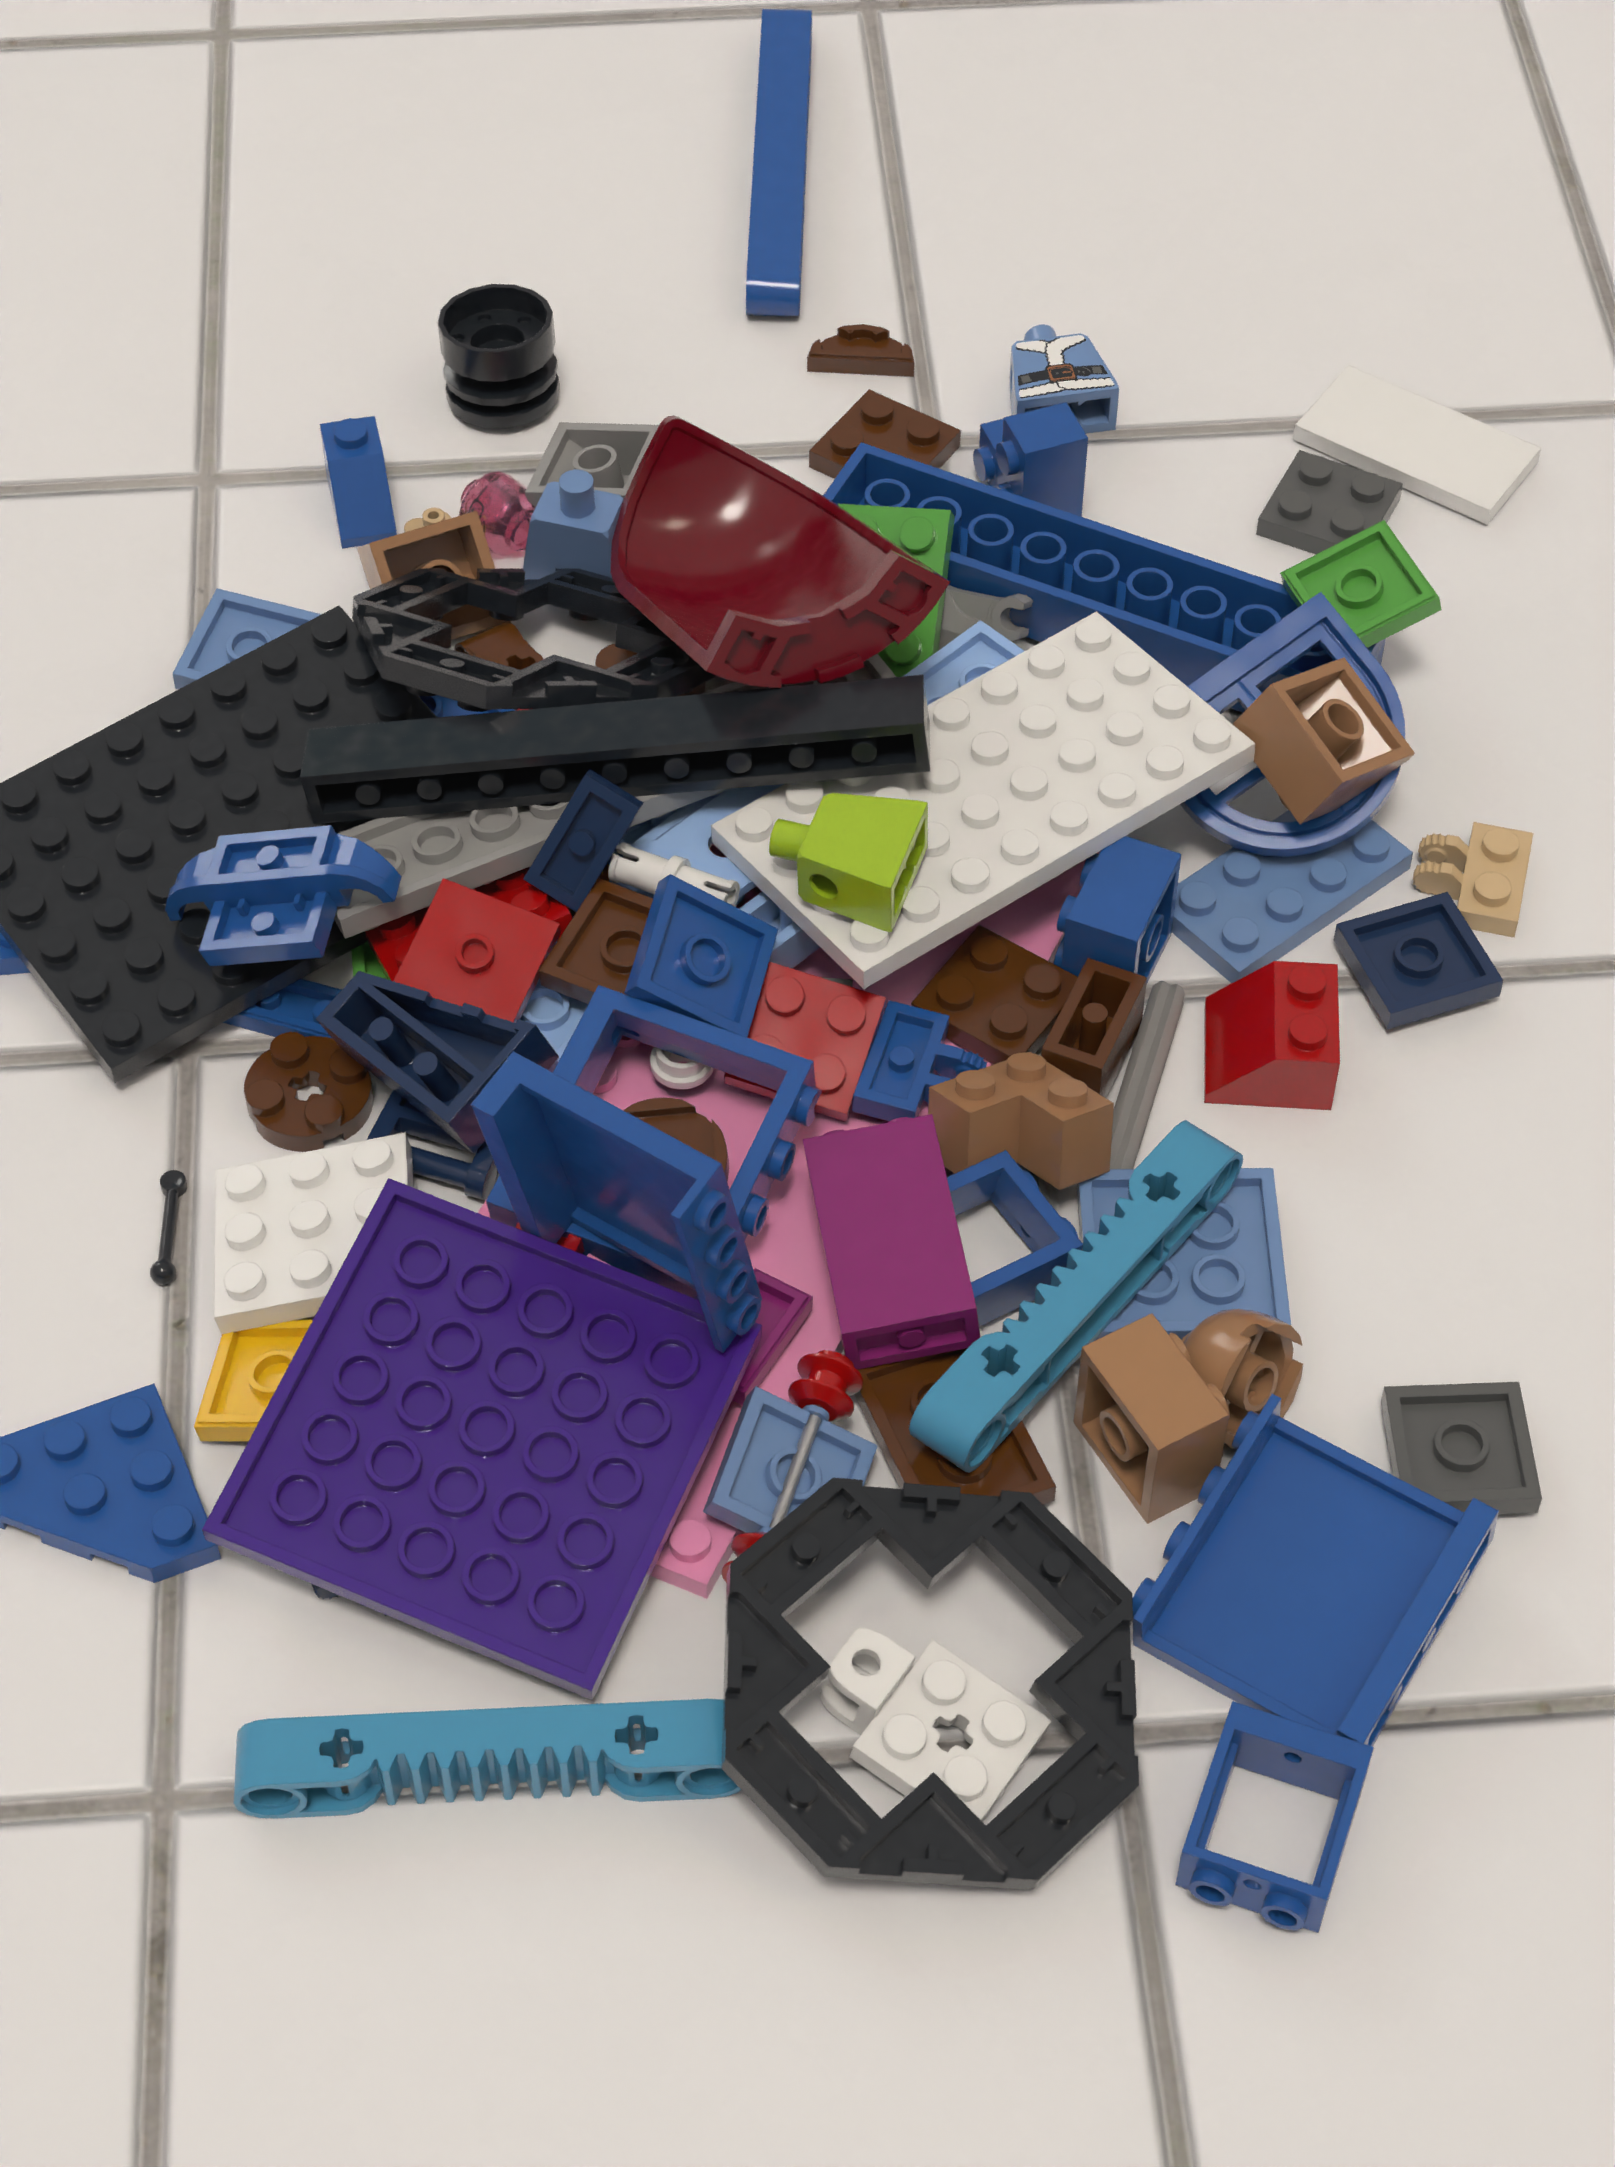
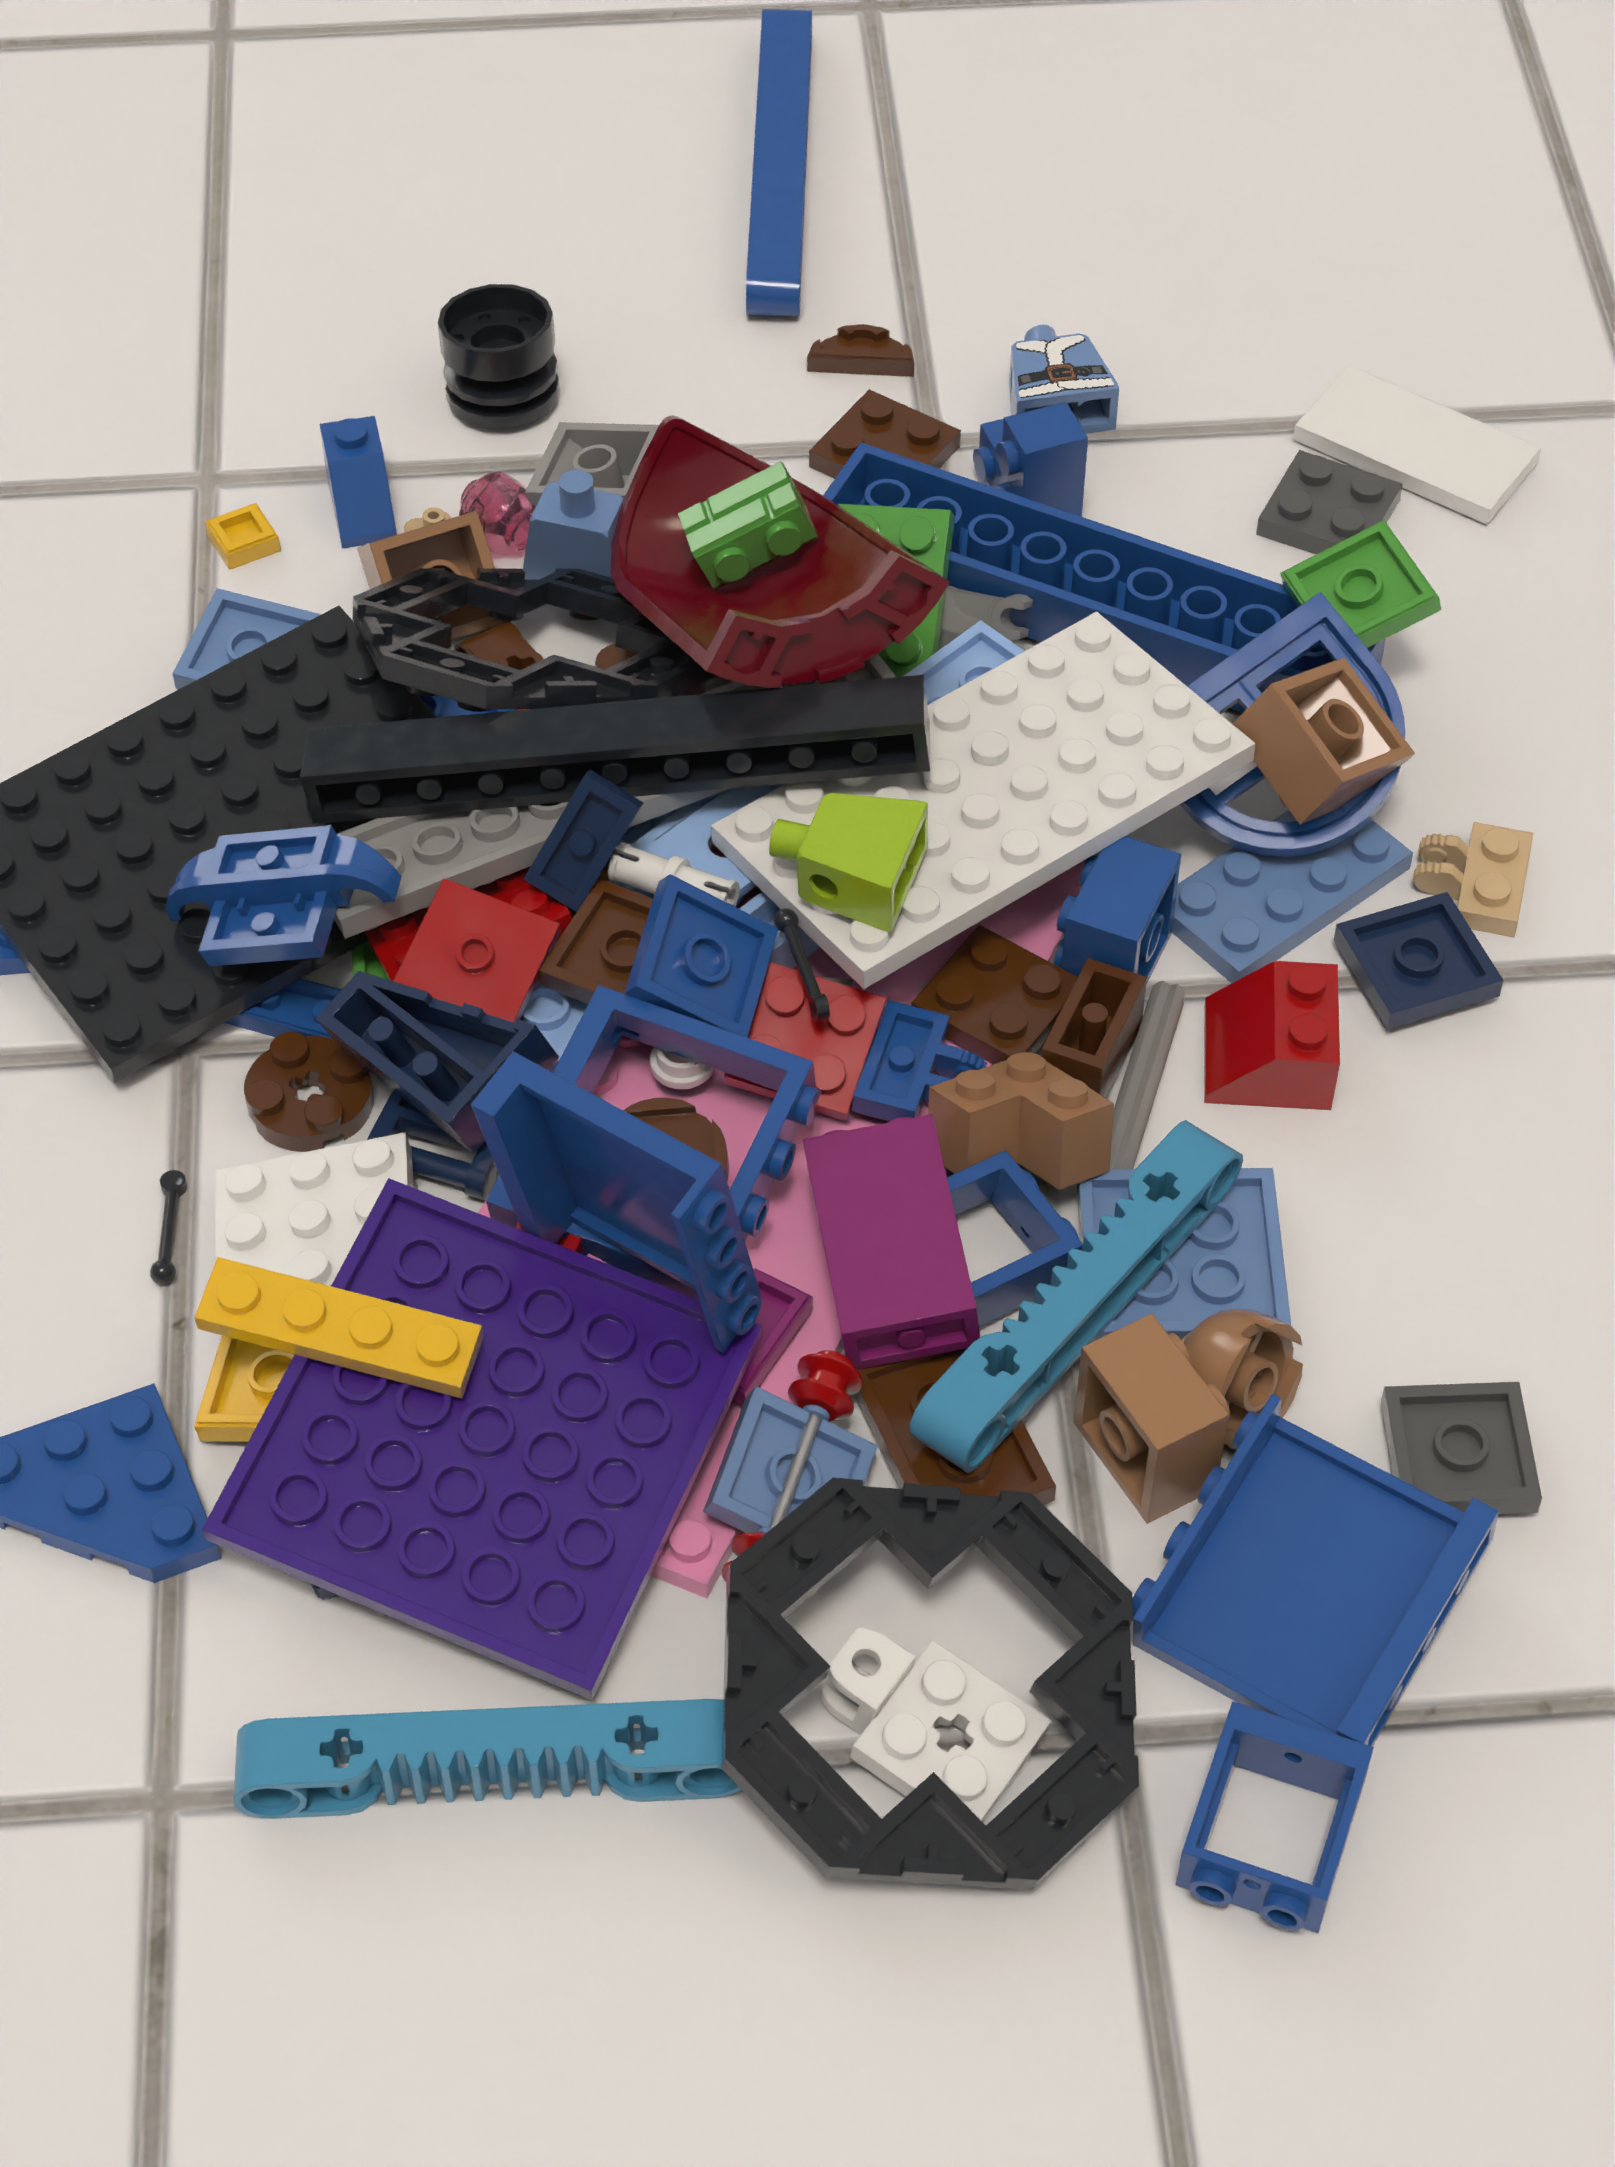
none -> yellow plate [194,1257,483,1398]
none -> yellow tile [204,503,281,570]
none -> bright green brick [678,461,818,589]
none -> black hinge [774,908,830,1021]

